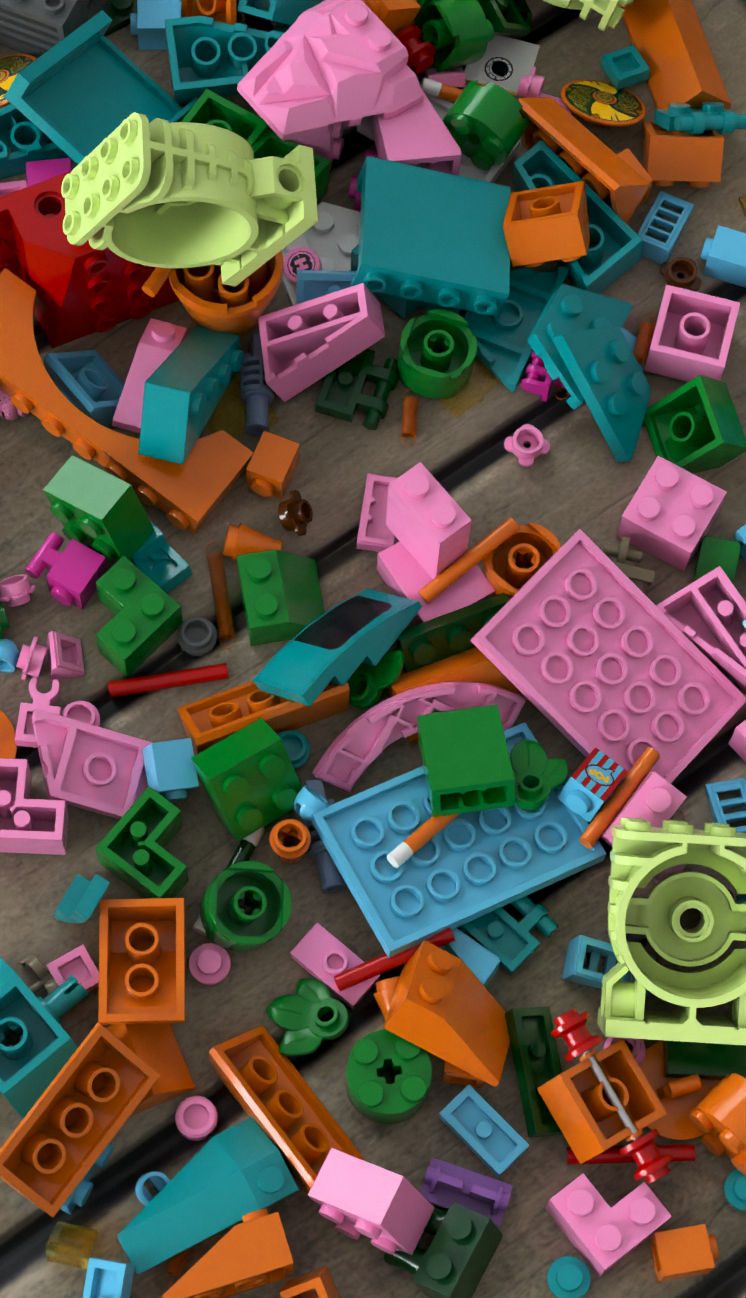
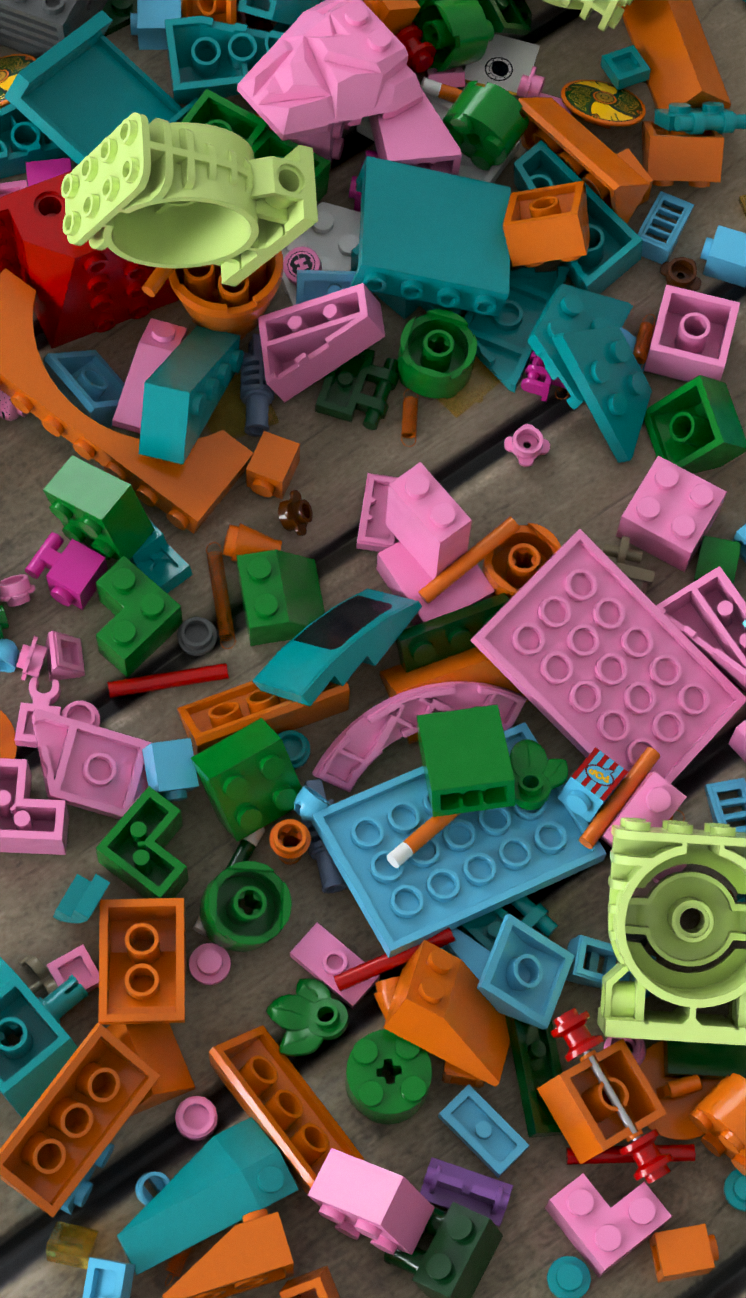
green plate [347,648,404,709] -> none
none -> medium azure slope [477,914,575,1030]

